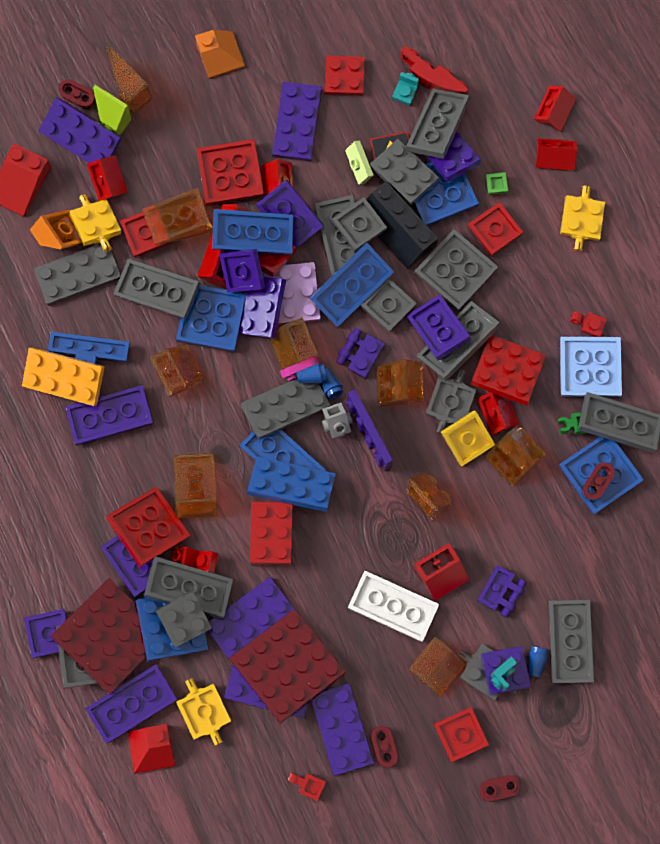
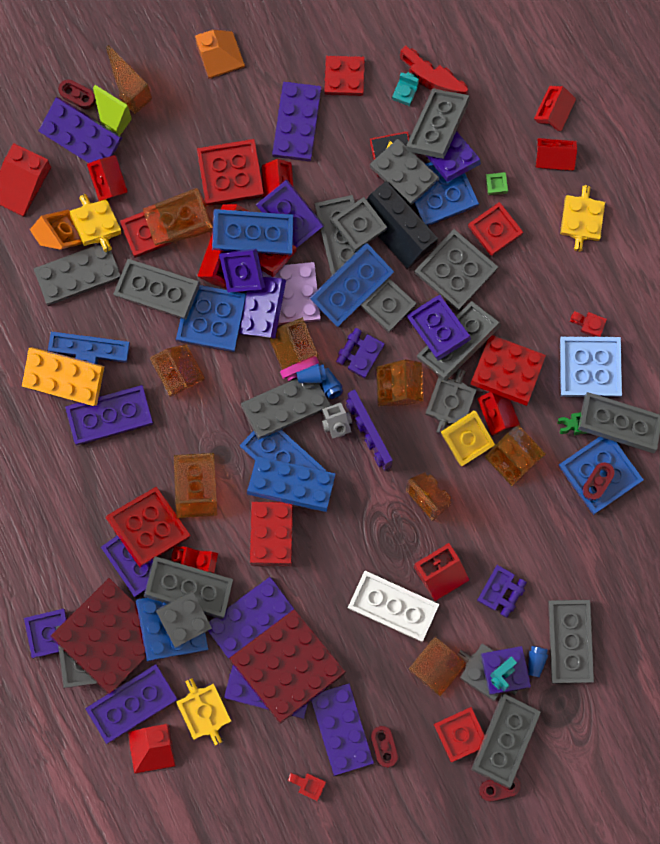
yellowish green plate [345,141,373,185] -> none
none -> dark grey plate [471,694,541,788]

